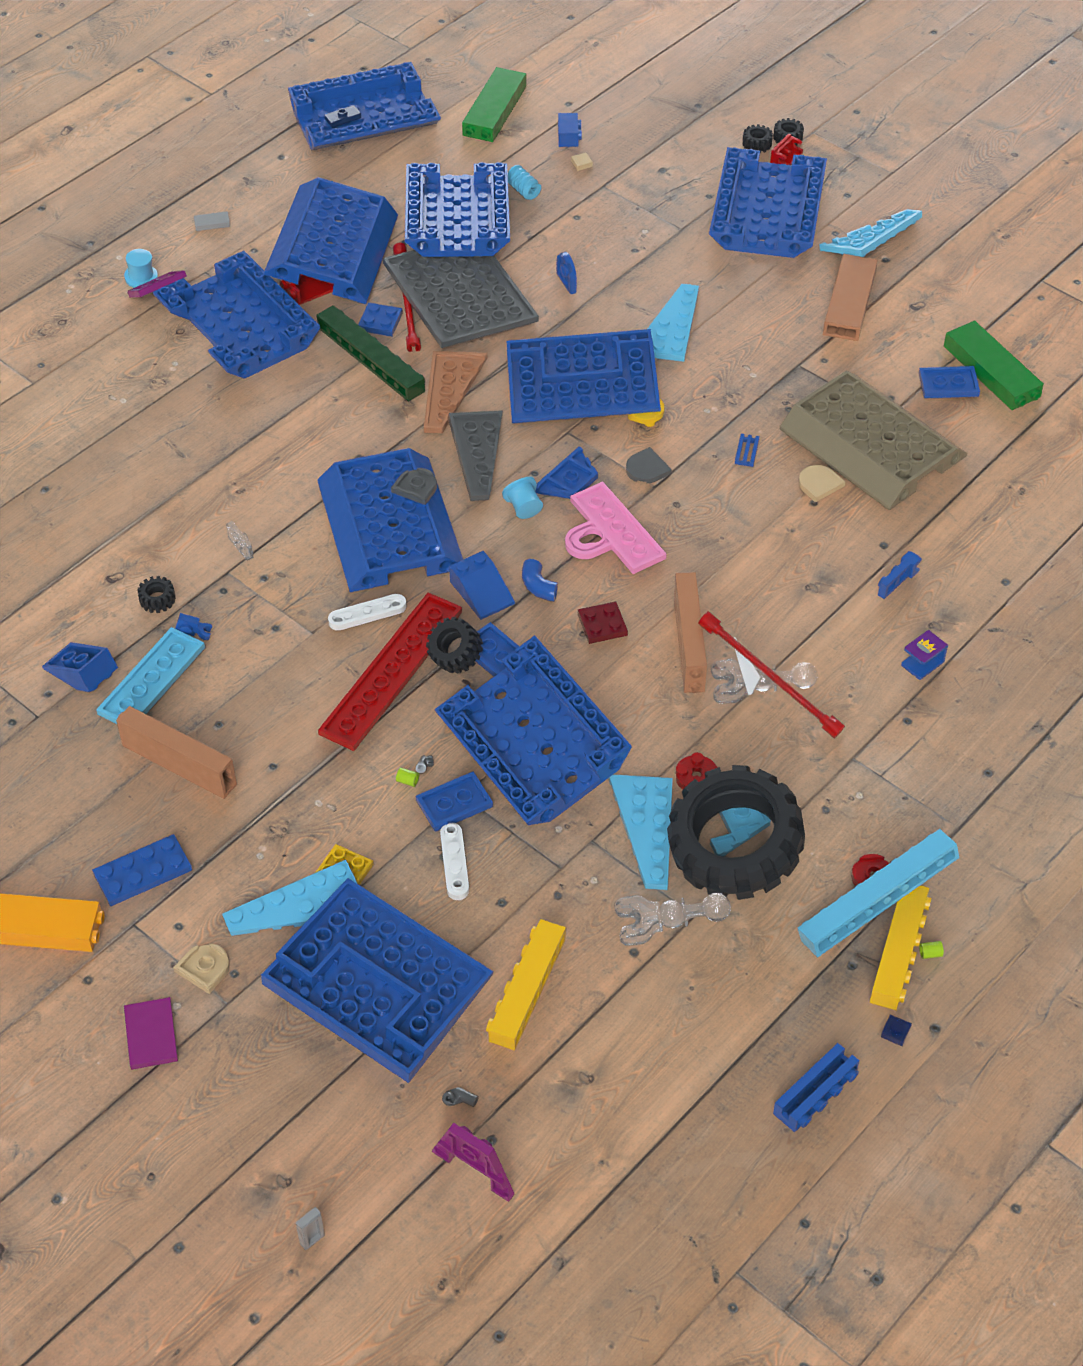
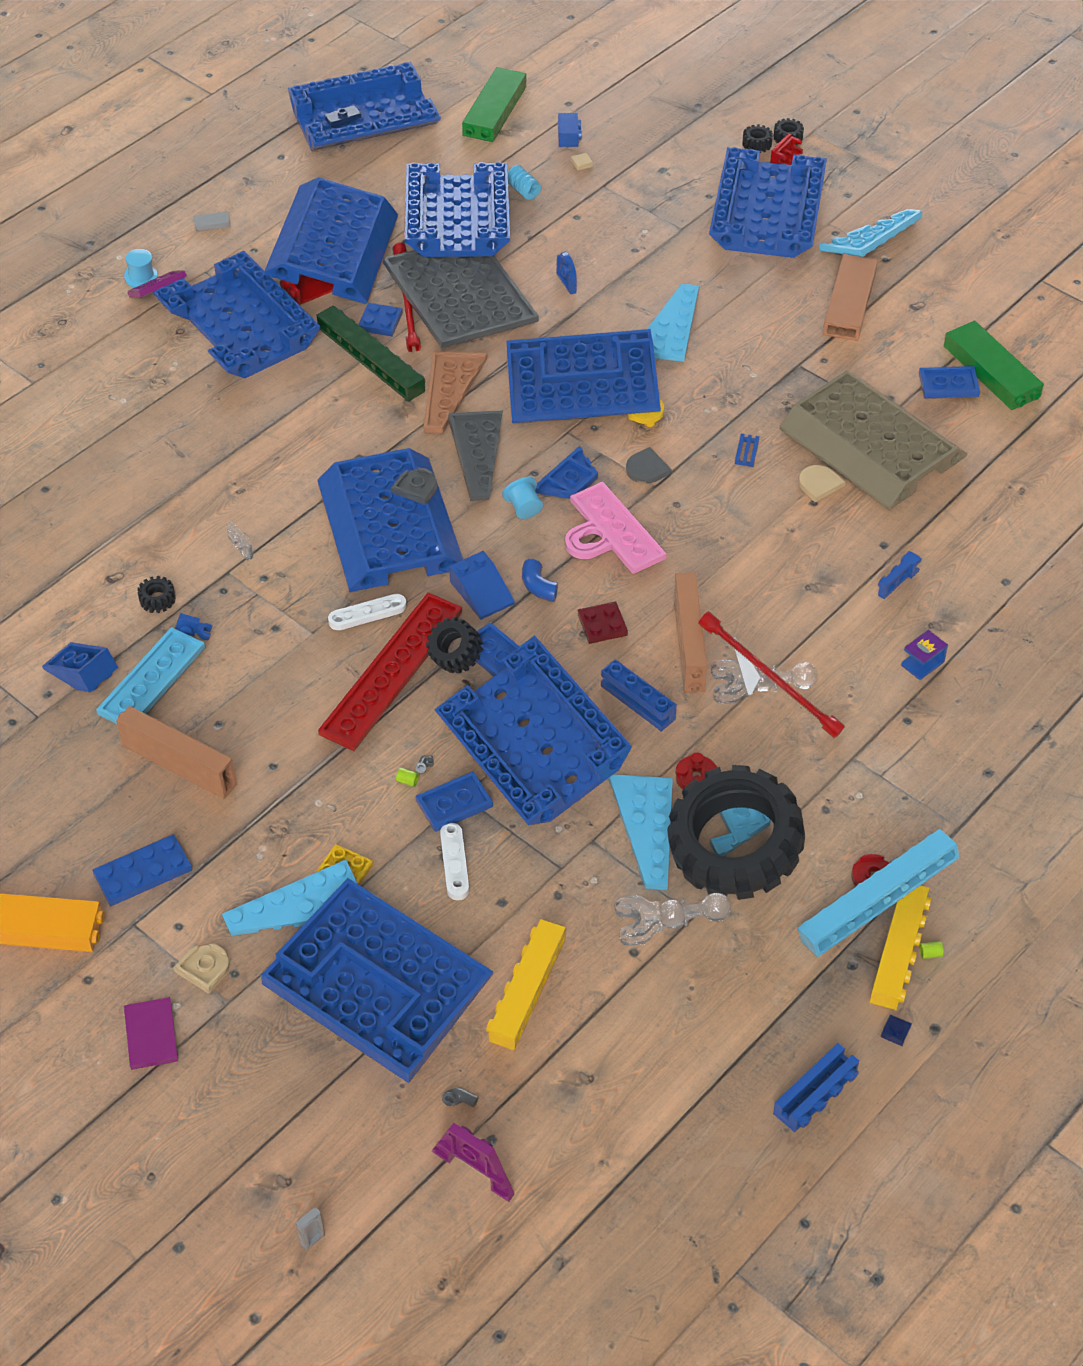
none -> blue brick [601,659,677,732]

